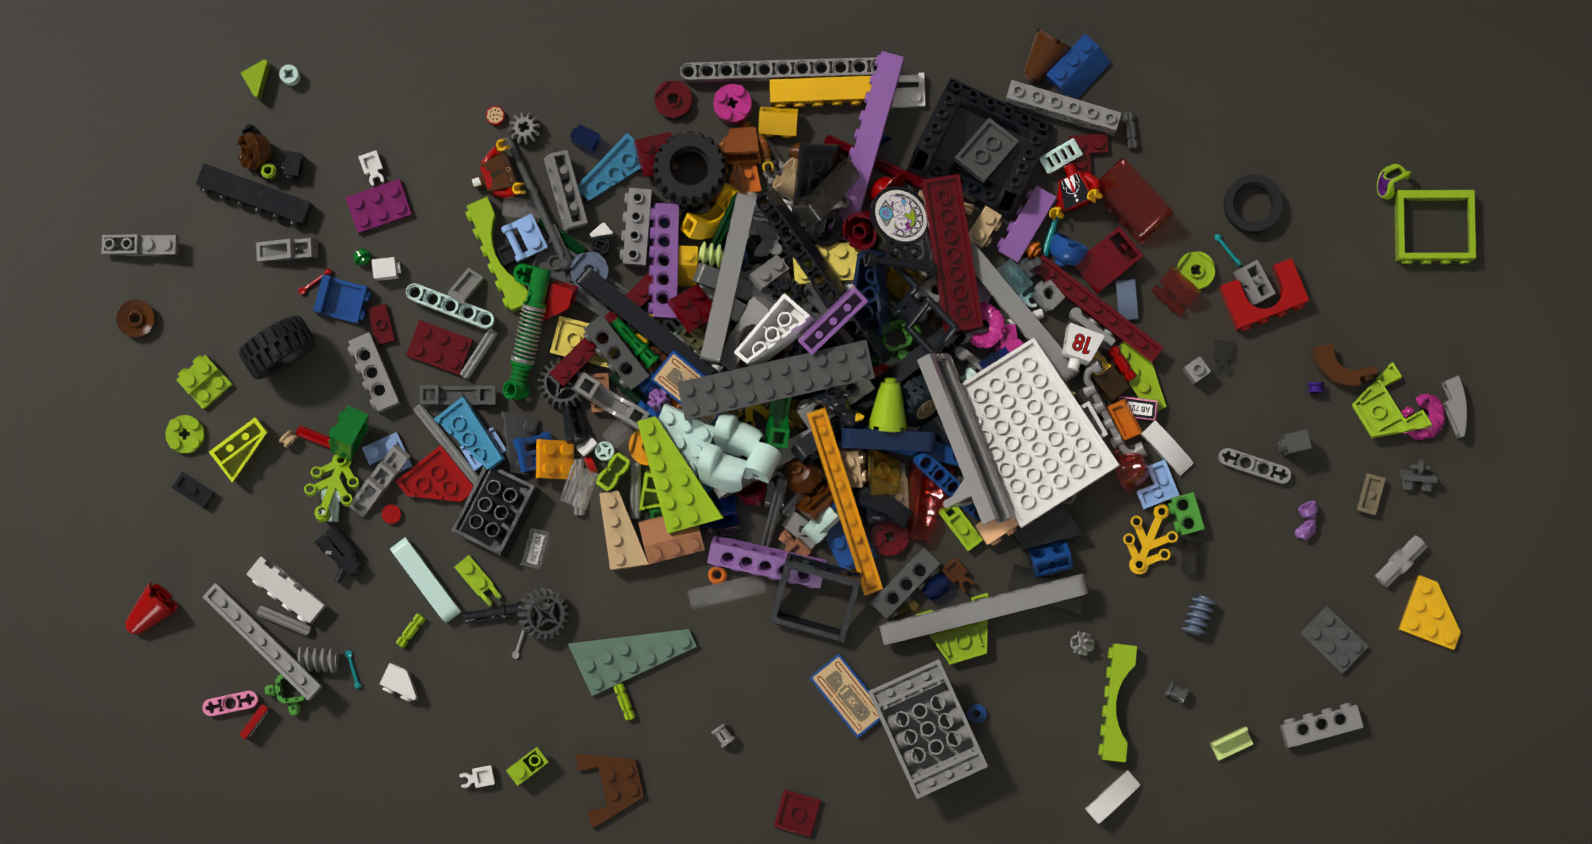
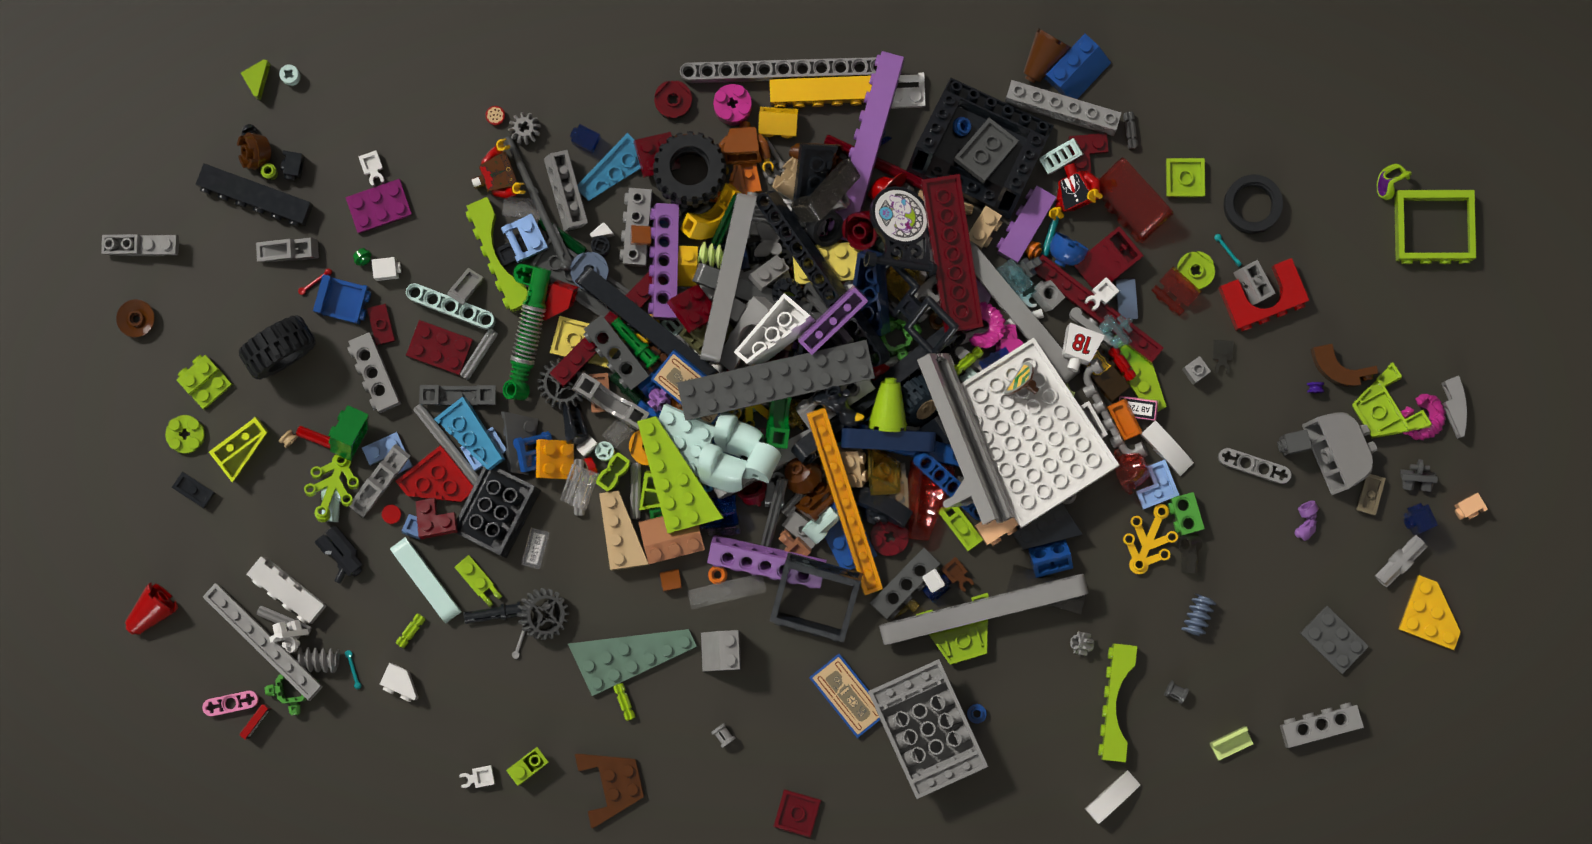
none -> white hips [269,620,309,653]
none -> medium blue plate [402,514,420,540]
none -> dark red plate [416,498,458,539]
none -> dark orange slope [630,225,651,246]
none -> dark orange slope [660,569,682,592]
none -> light grey slope [701,630,741,671]
none -> white slope [923,569,945,593]
none -> blue plate [953,117,971,136]
none -> lime axle [954,346,984,376]
none -> shield [1004,362,1039,395]
none -> white plate [1085,277,1119,311]
none -> clear light blue hips [1098,314,1133,349]
none -> lime plate [1166,158,1205,197]
none -> light grey hips [1302,412,1377,495]
none -> clear blue brick [1403,503,1438,535]
none -> light nougat brick [1454,493,1488,520]

